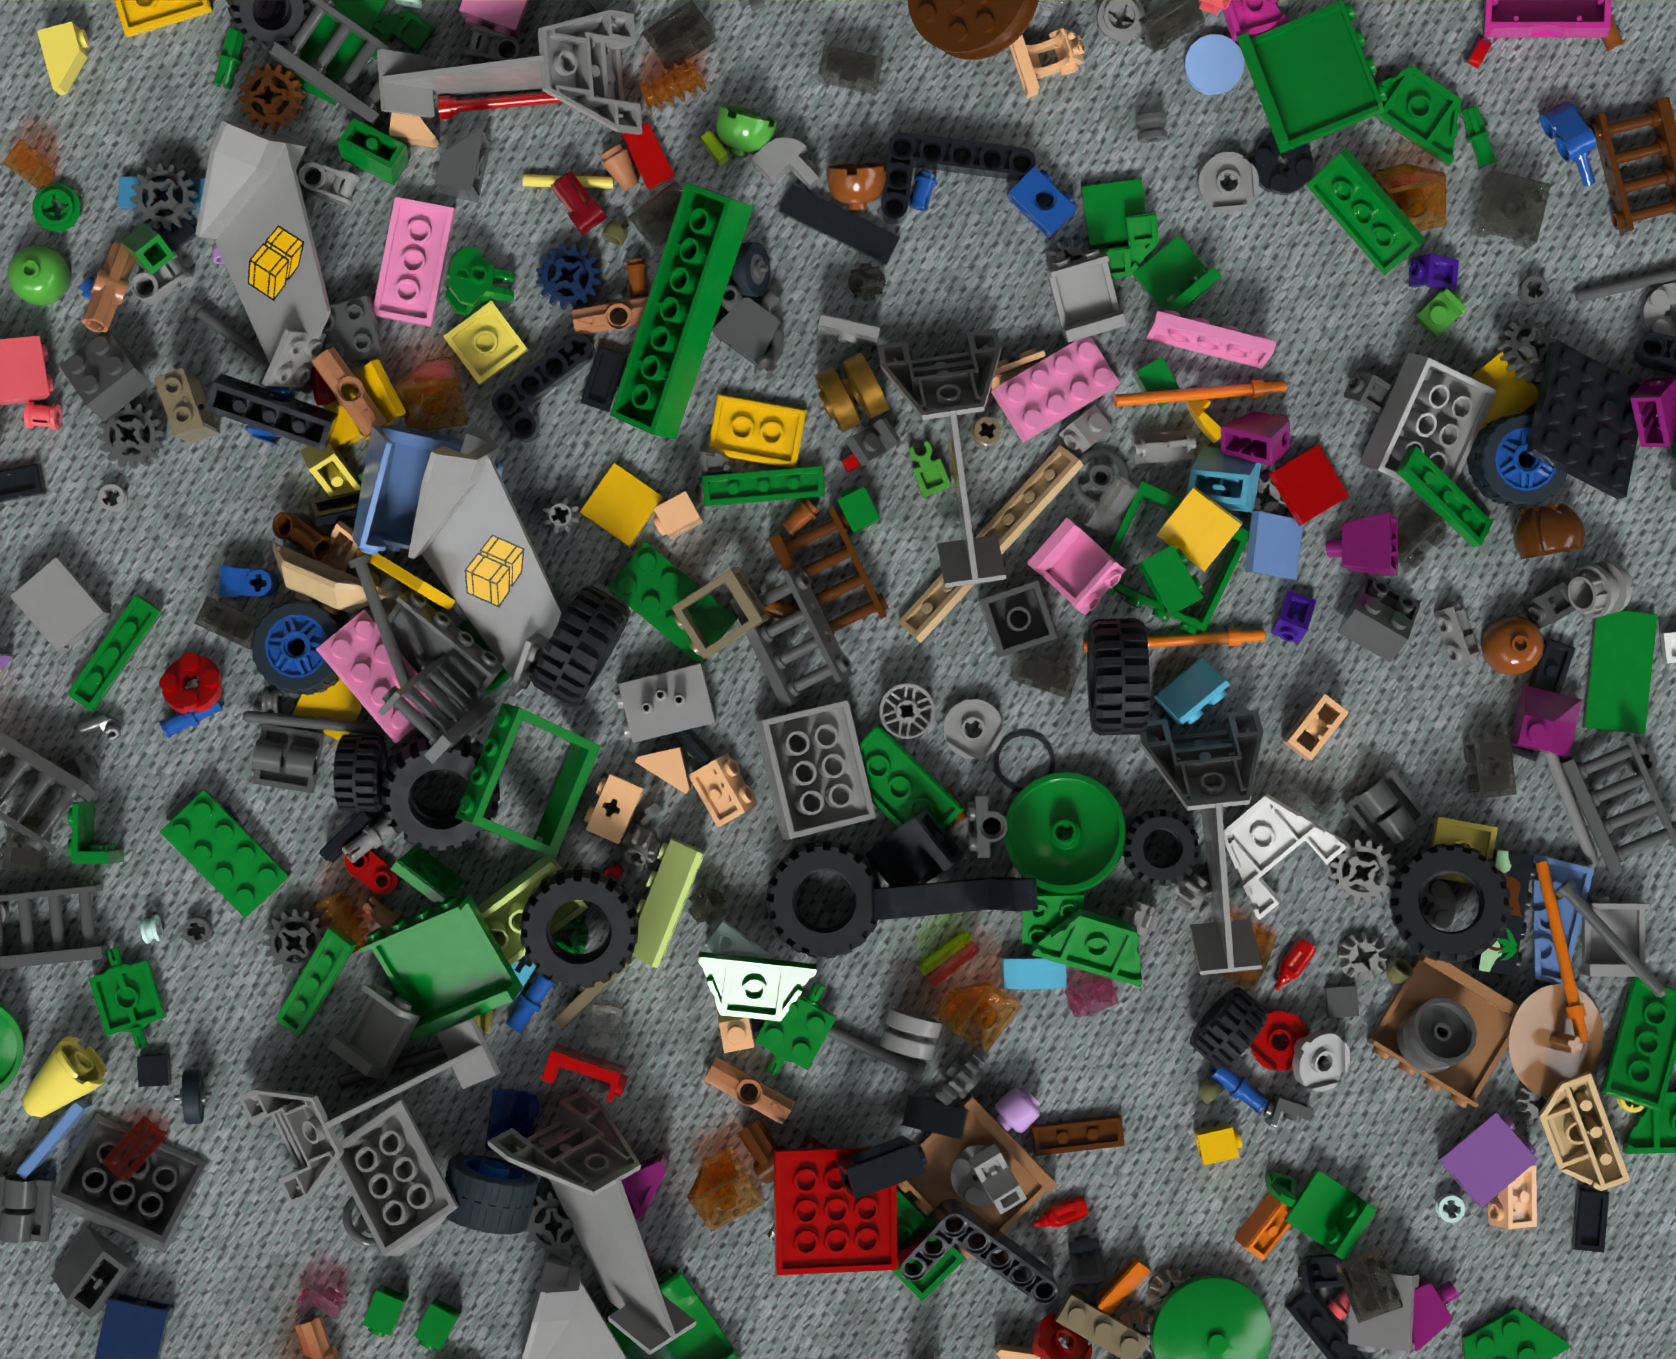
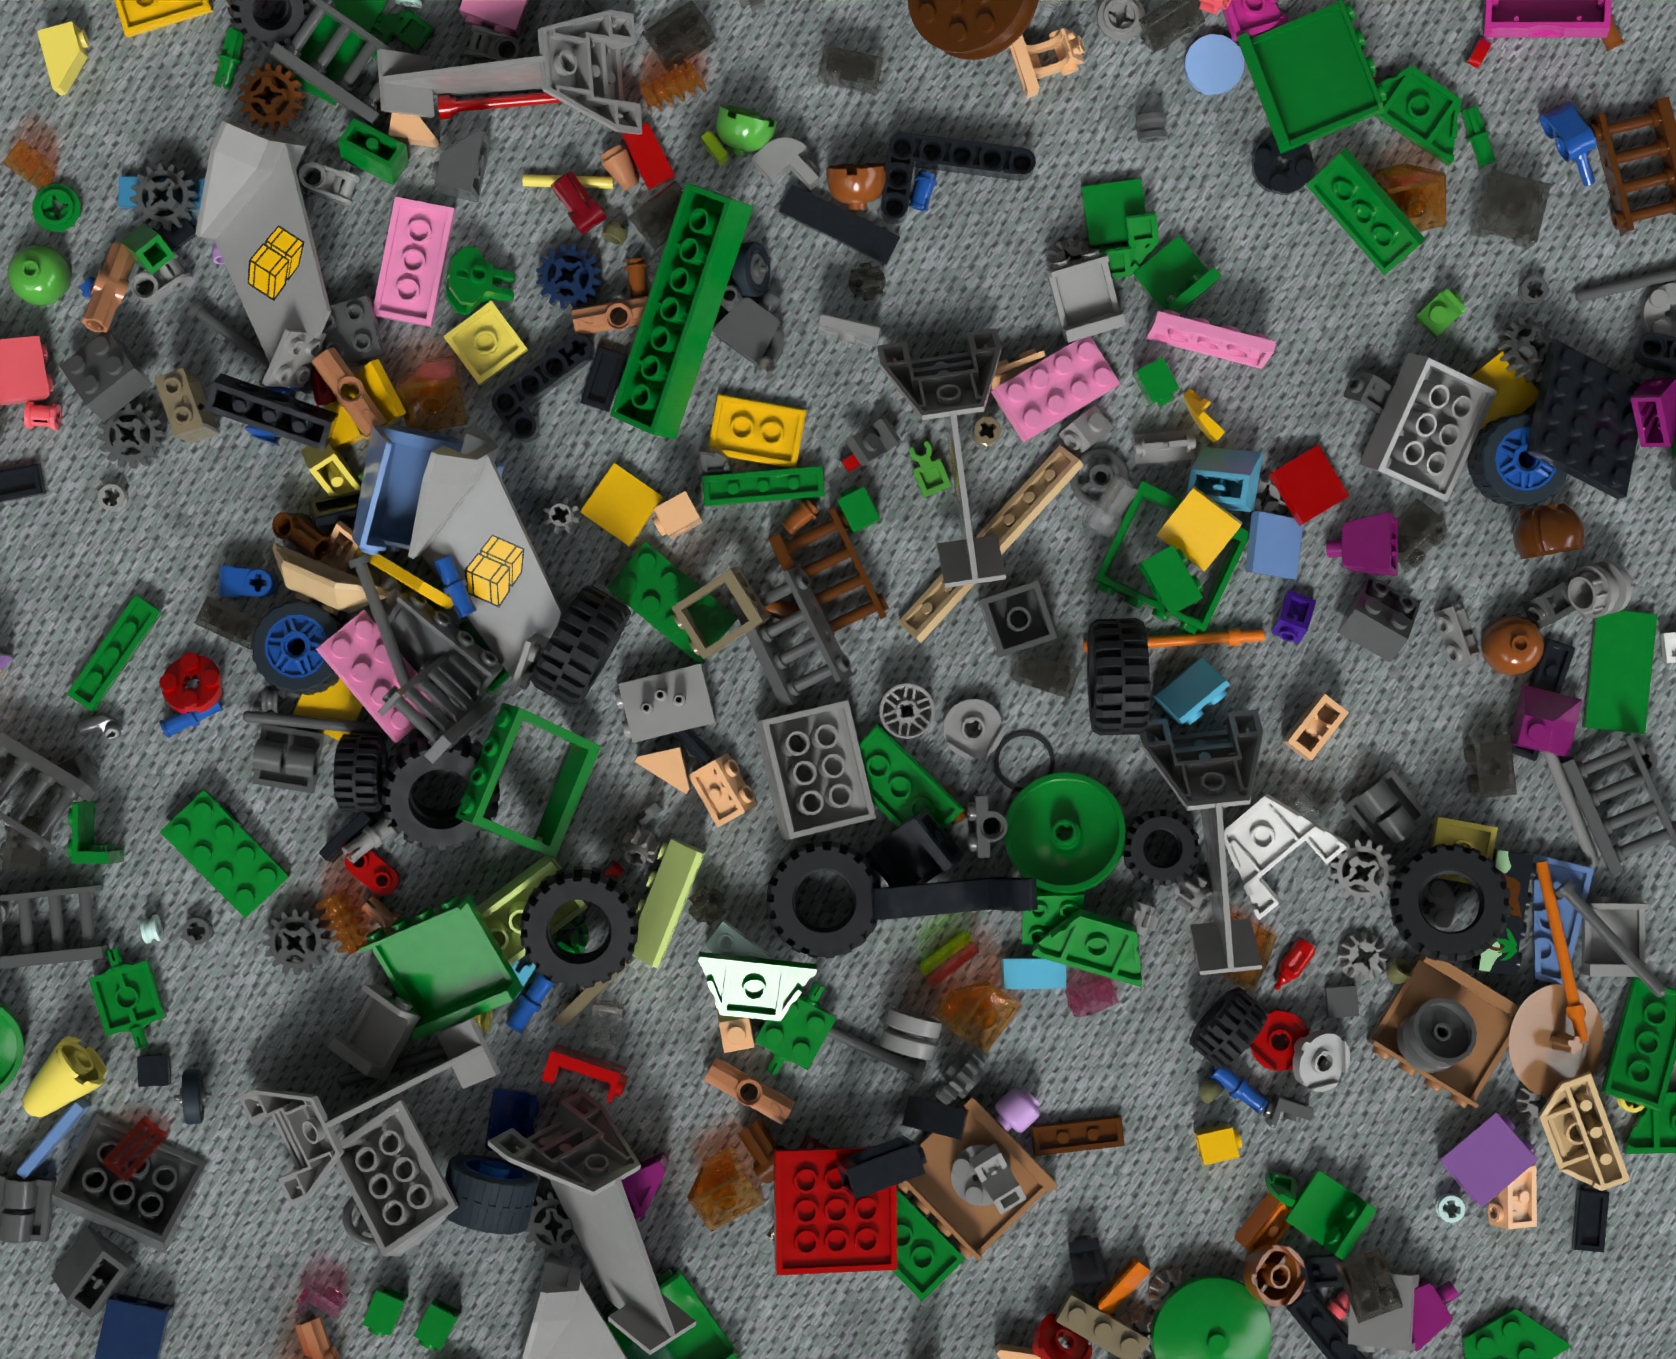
light grey panel [10,557,111,652] -> none
green plate [275,925,358,1038] -> none
green tile [391,845,464,906] -> none
light nougat brick [584,774,645,844] -> none
pearl gold wheel [814,353,889,433] -> none
black beam [897,1199,1059,1304] -> none
blue brick [1007,167,1077,240] -> none
bright pink panel [1027,518,1126,615] -> none
red piece [1032,1196,1089,1228] -> none
orange bar [1113,379,1287,407] -> none
light grey plate [1197,152,1259,214] -> none
magenta torso [1221,411,1290,466] -> none
green plate [1395,446,1493,547] -> none
dark purple bracket [1409,254,1459,291] -> none
none -> blue pin [433,555,477,618]
none -> dark orange cylinder [1243,1244,1305,1307]

